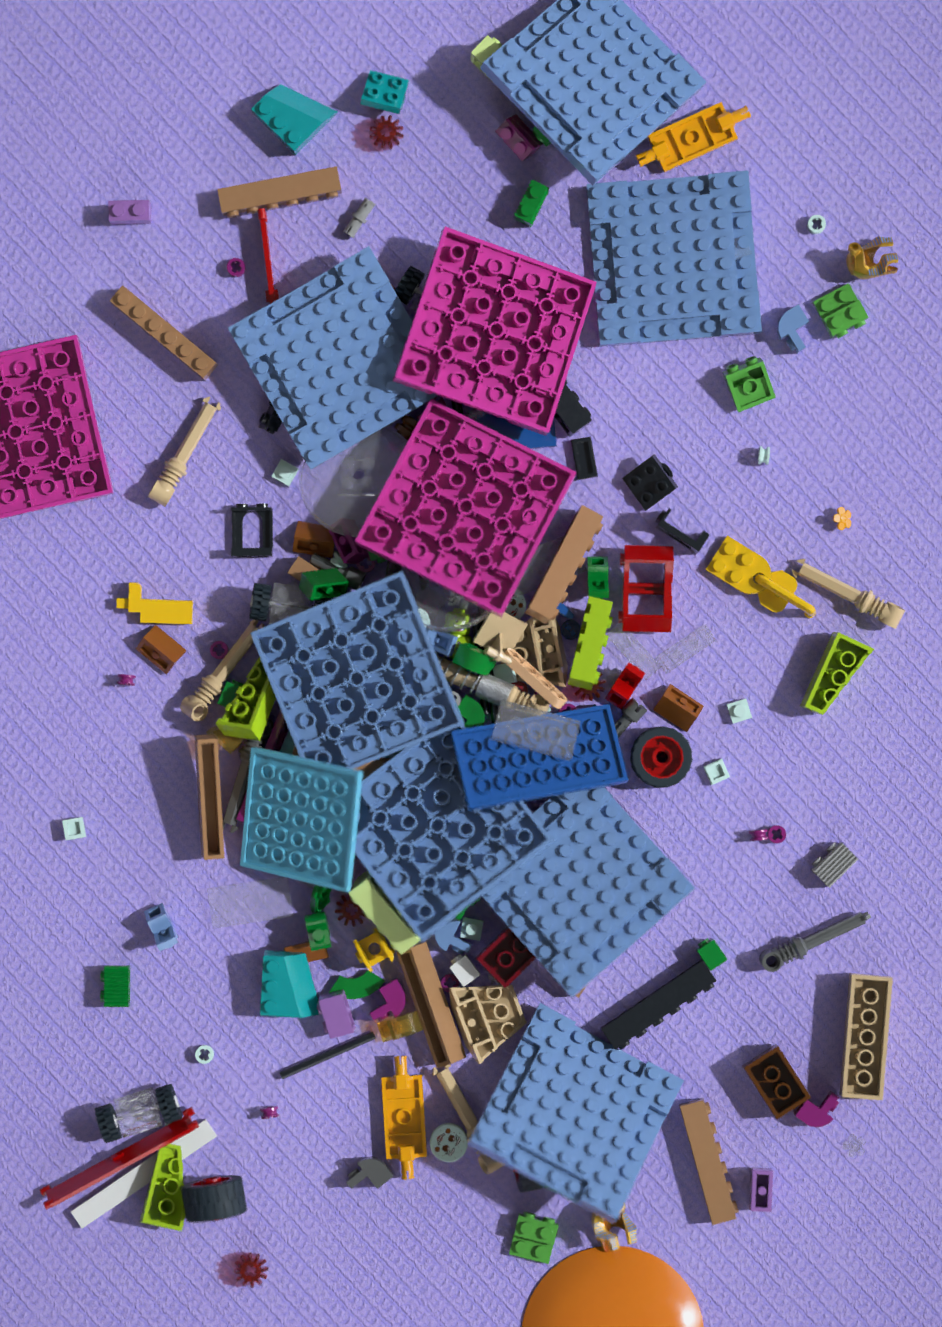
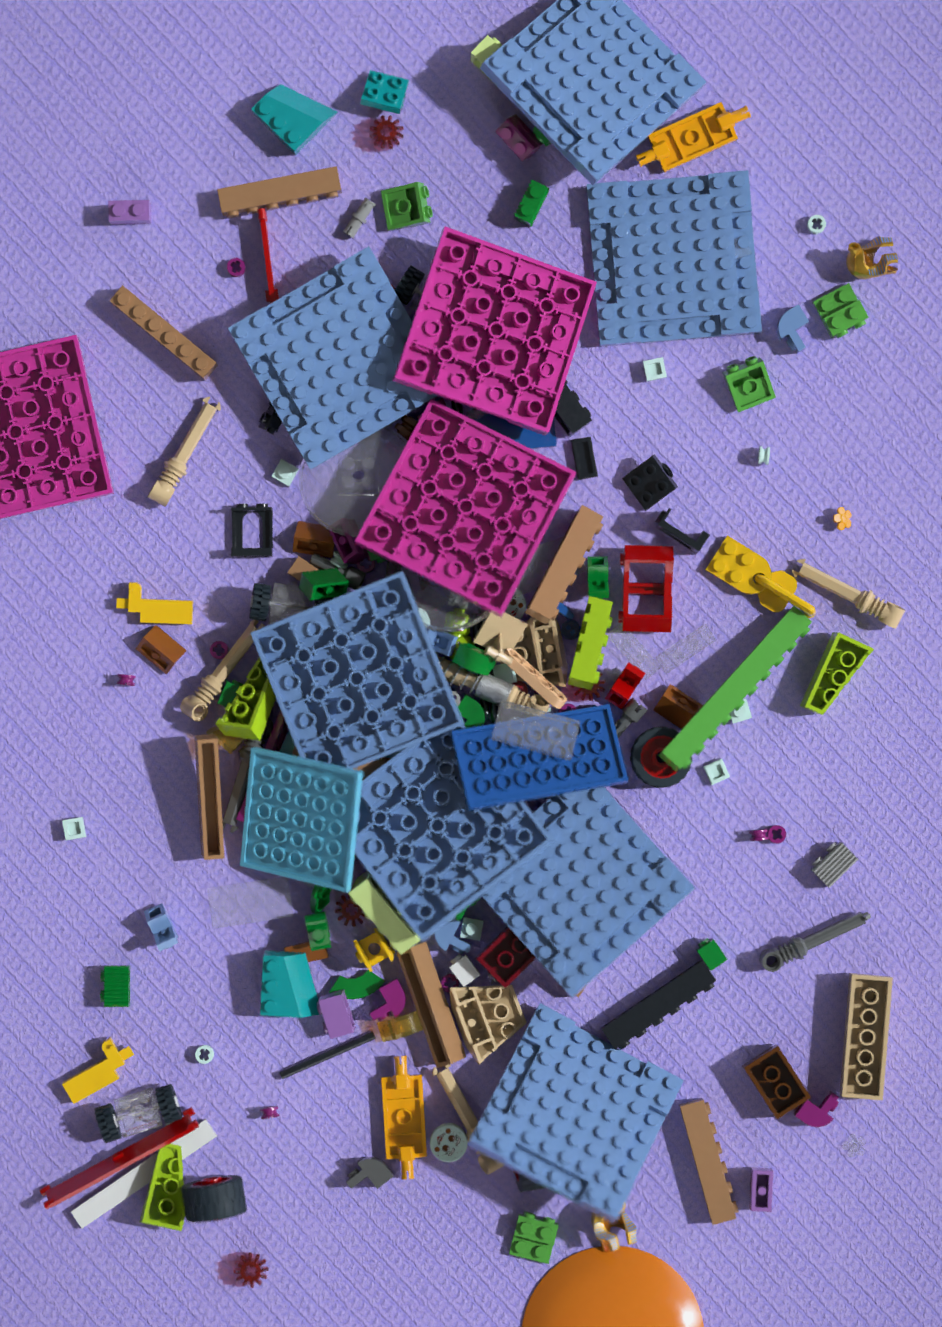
none -> yellow piece [62,1037,134,1104]
none -> bright green plate [381,182,433,231]
none -> light aqua plate [643,357,667,382]
none -> bright green brick [658,606,812,772]

